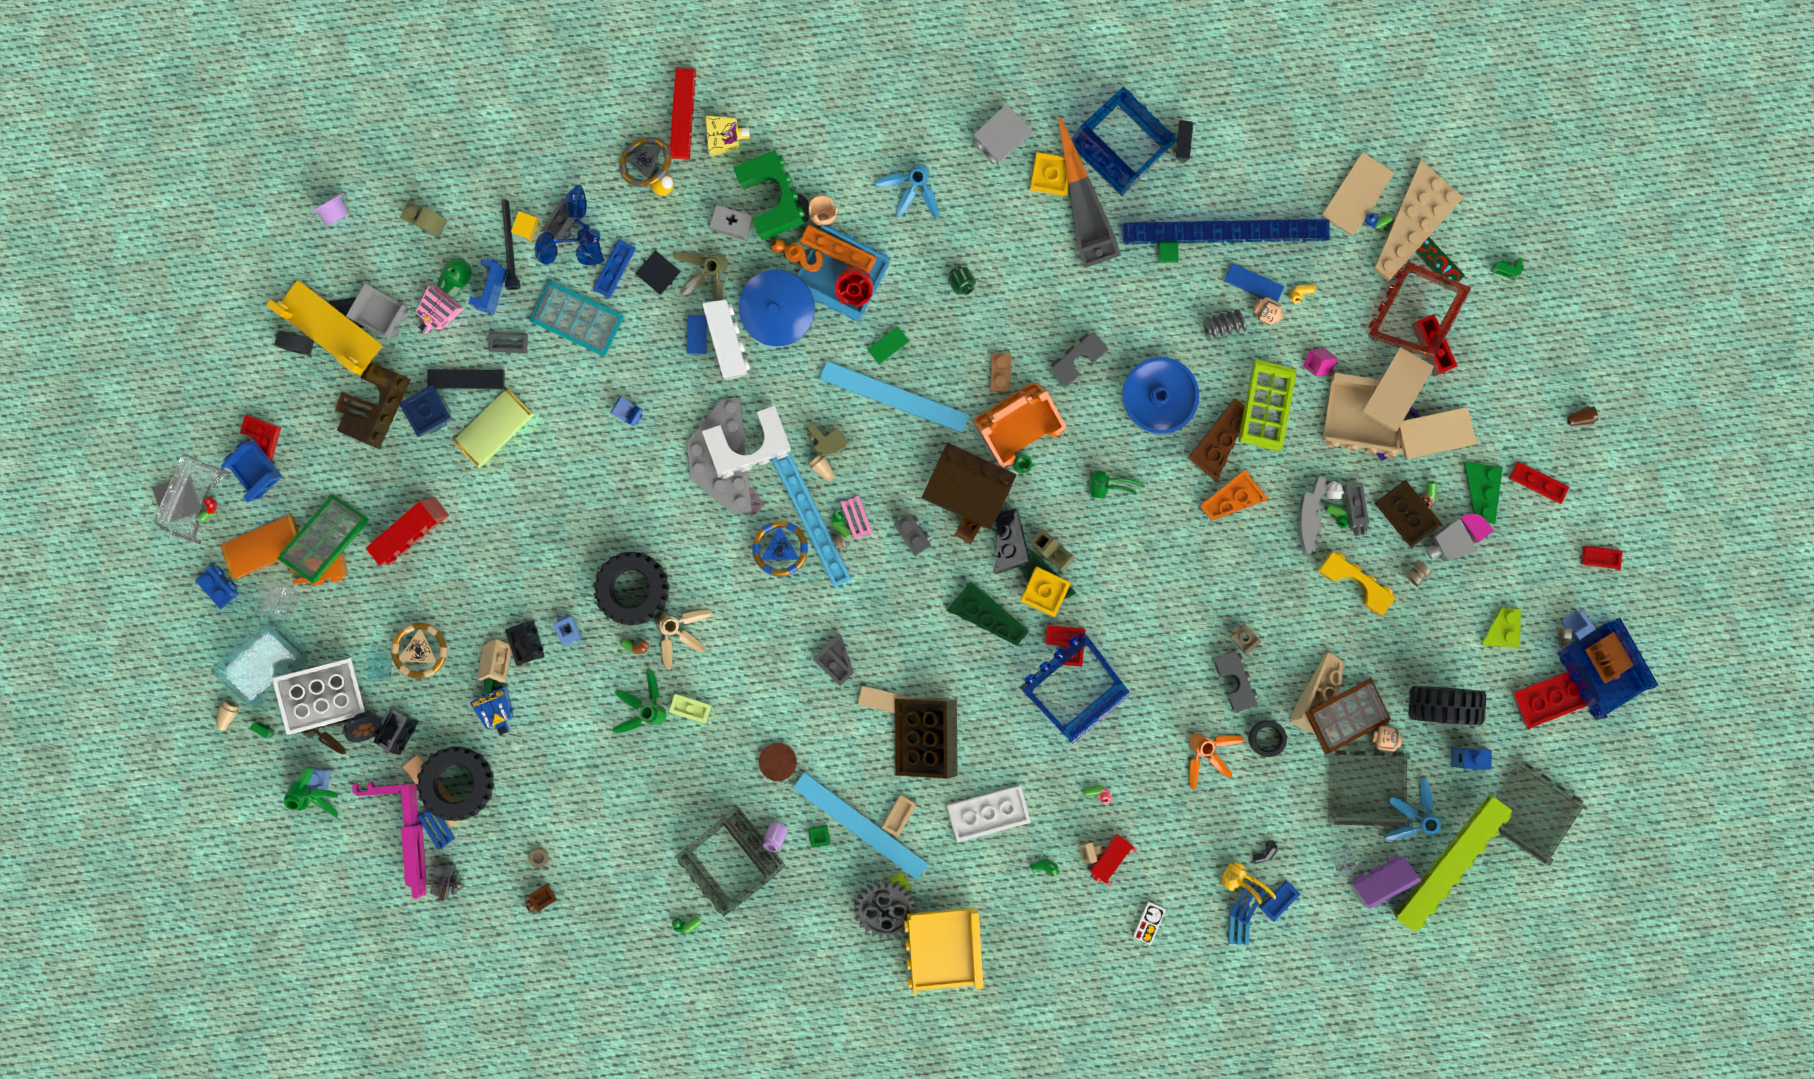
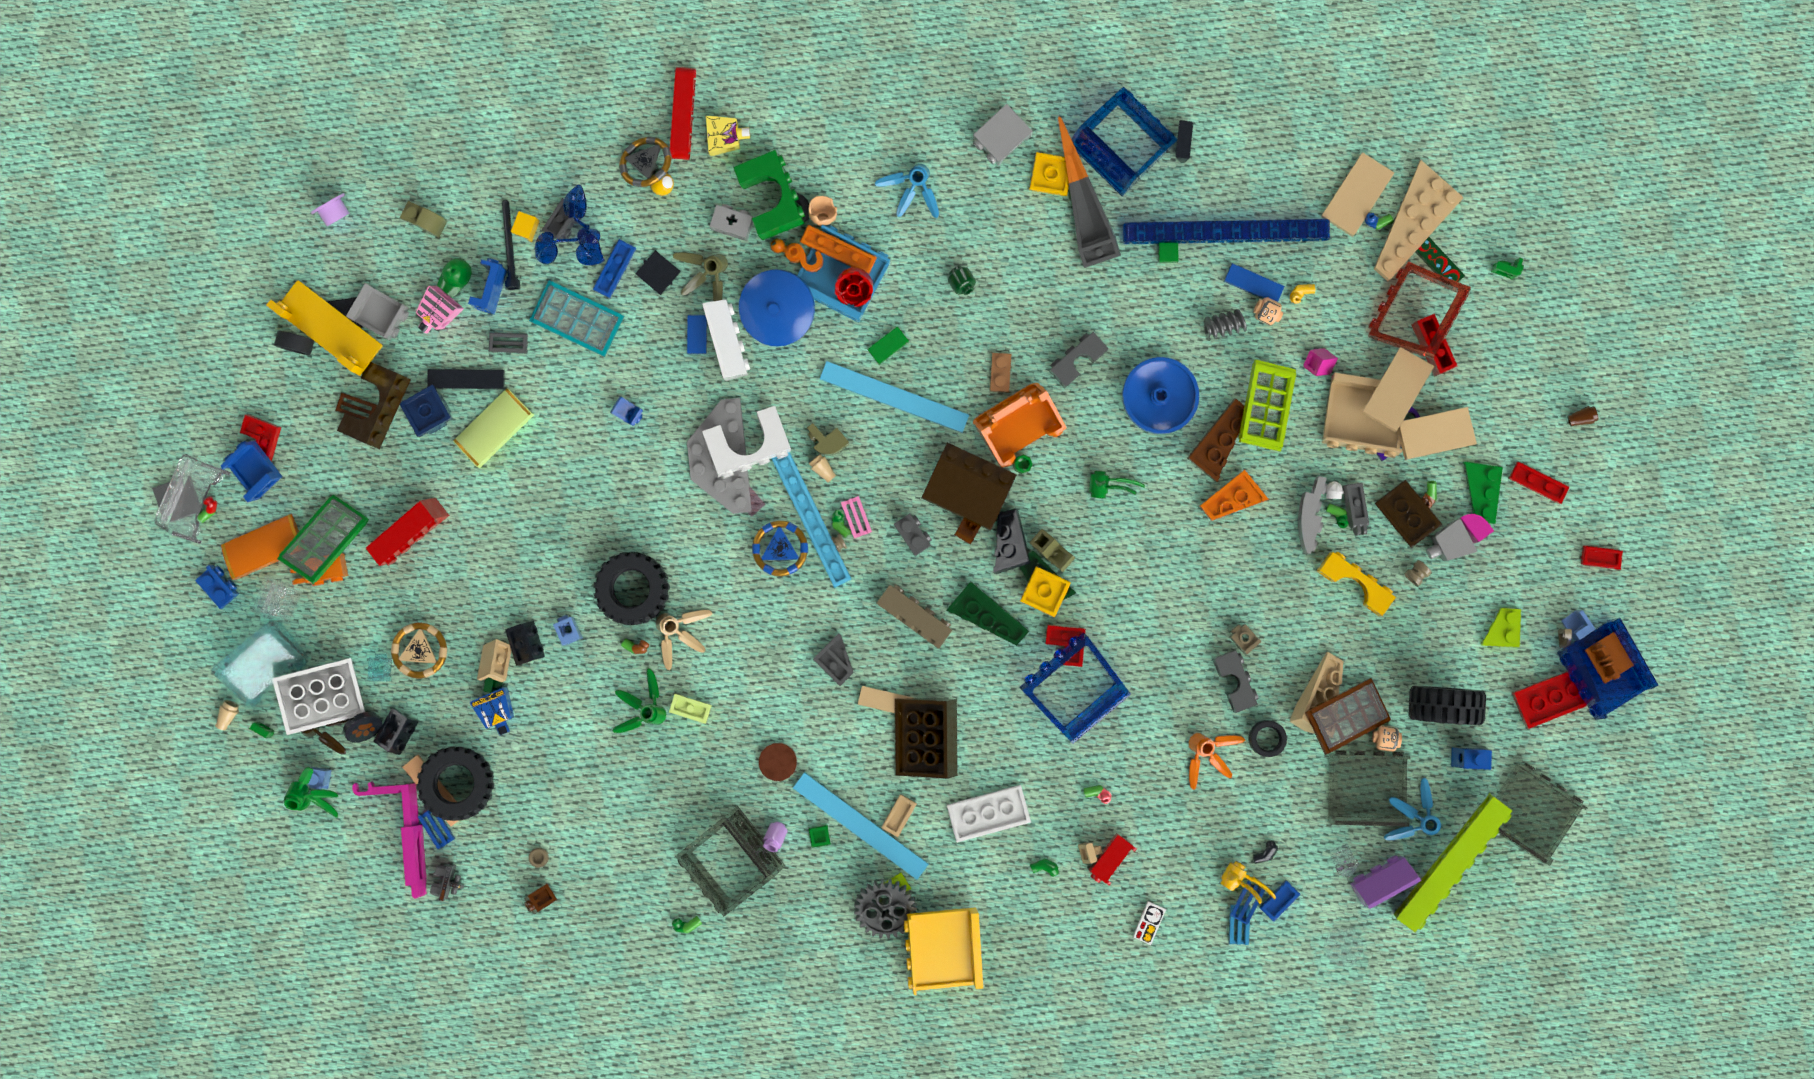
none -> dark tan wedge [876,584,952,649]

